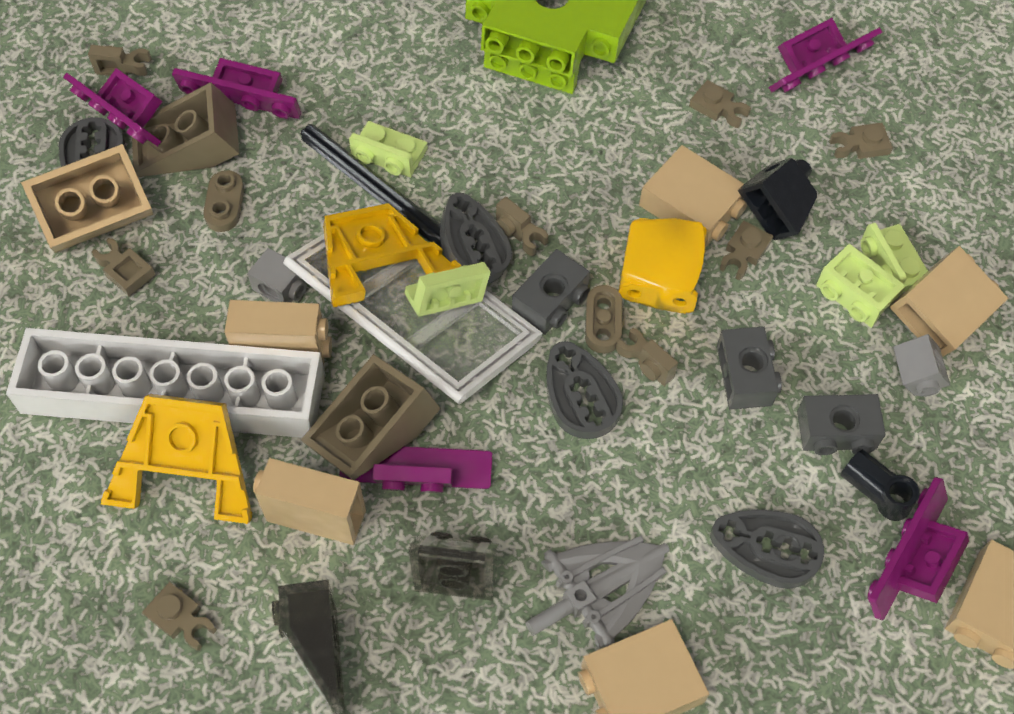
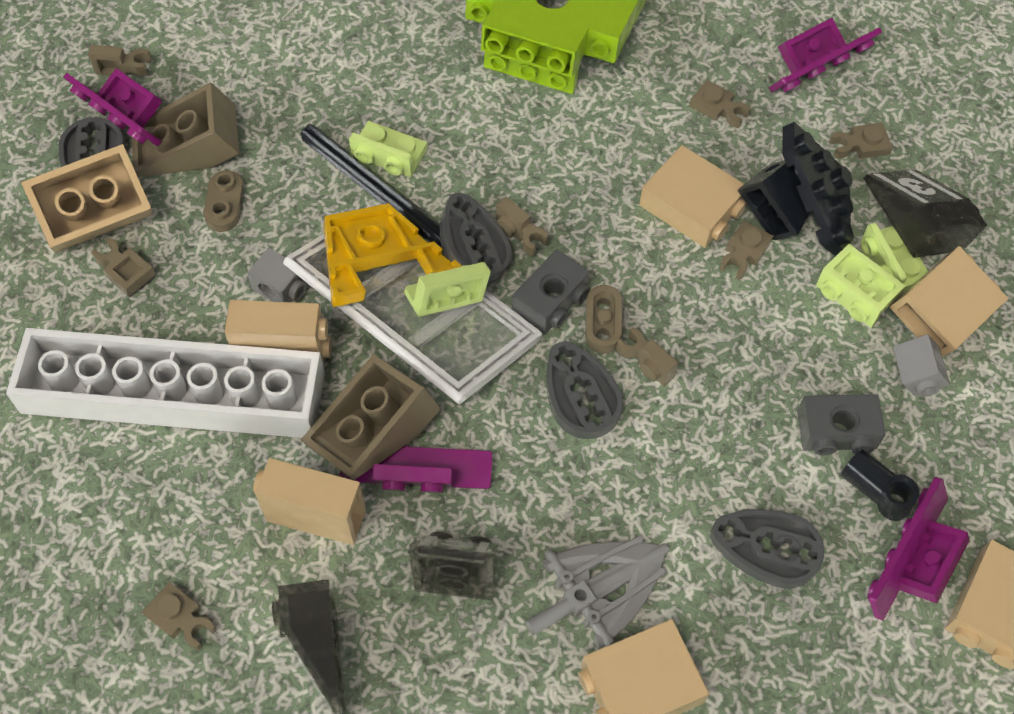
yellow wing [101,394,252,524] -> none
magenta bracket [172,58,302,119] -> none
yellow piece [619,218,707,314] -> none
dark grey brick [717,326,782,410] -> none
none -> black plate [782,122,854,257]
none -> clear smoke slope [863,169,988,258]

